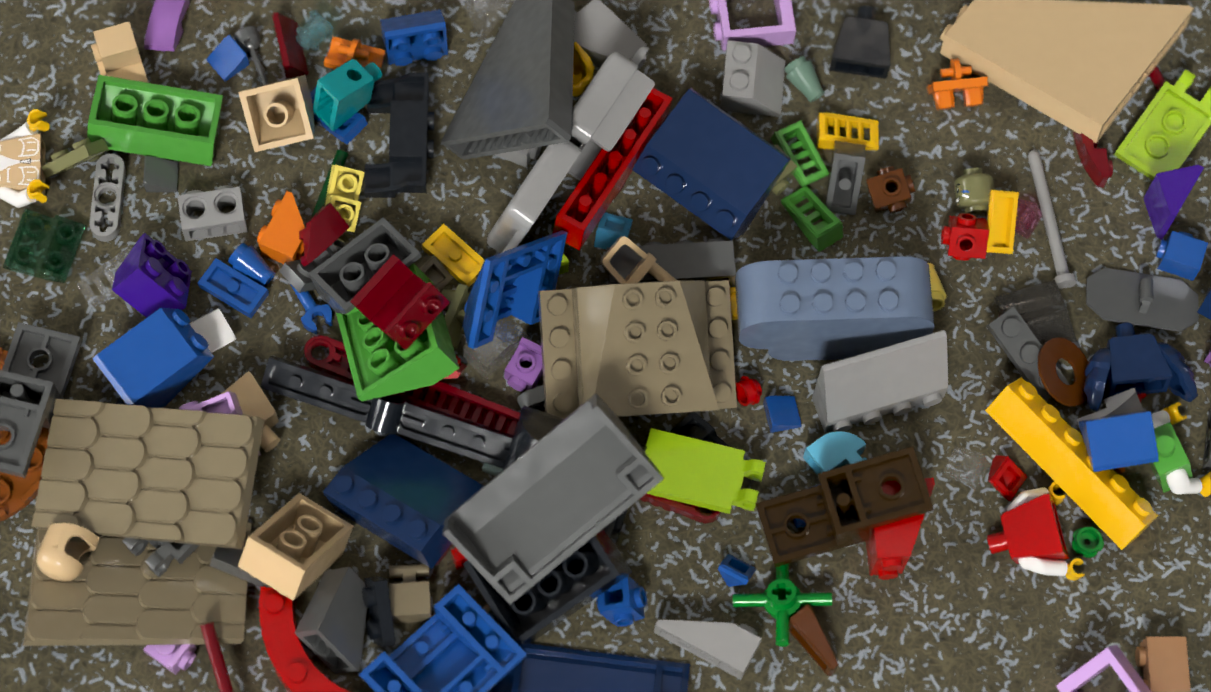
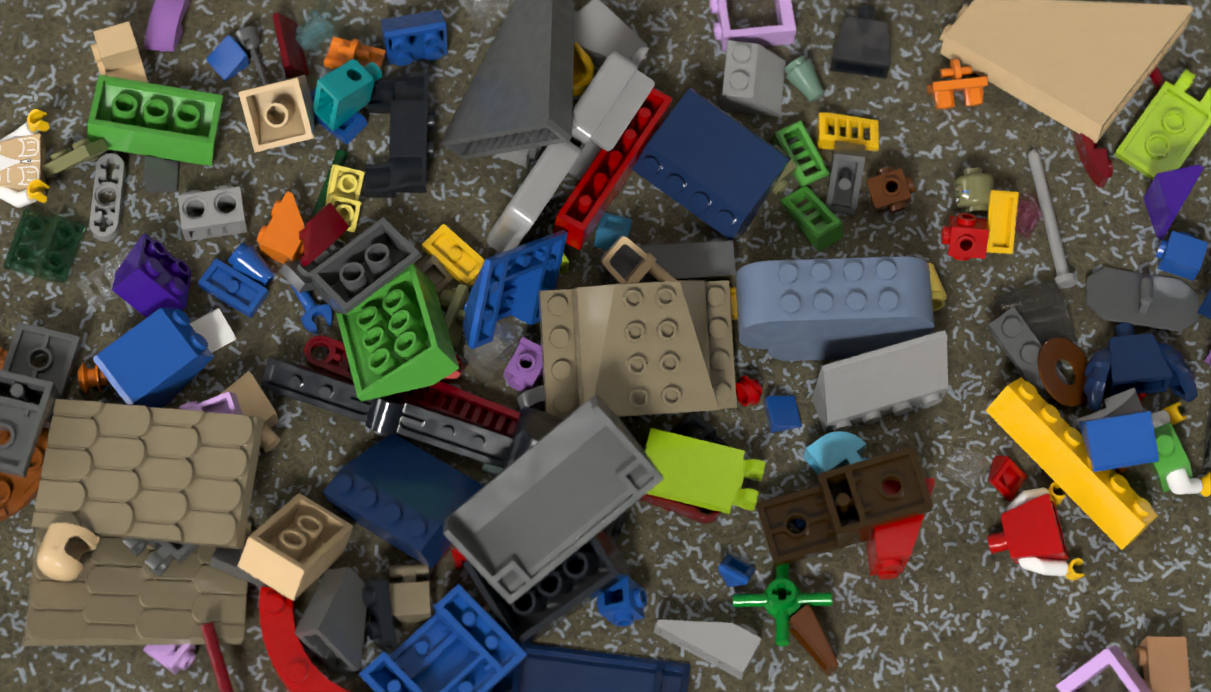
dark red panel [350,254,450,350] -> none
green plate [1072,527,1104,558] -> none
none -> orange wheel [78,362,108,394]

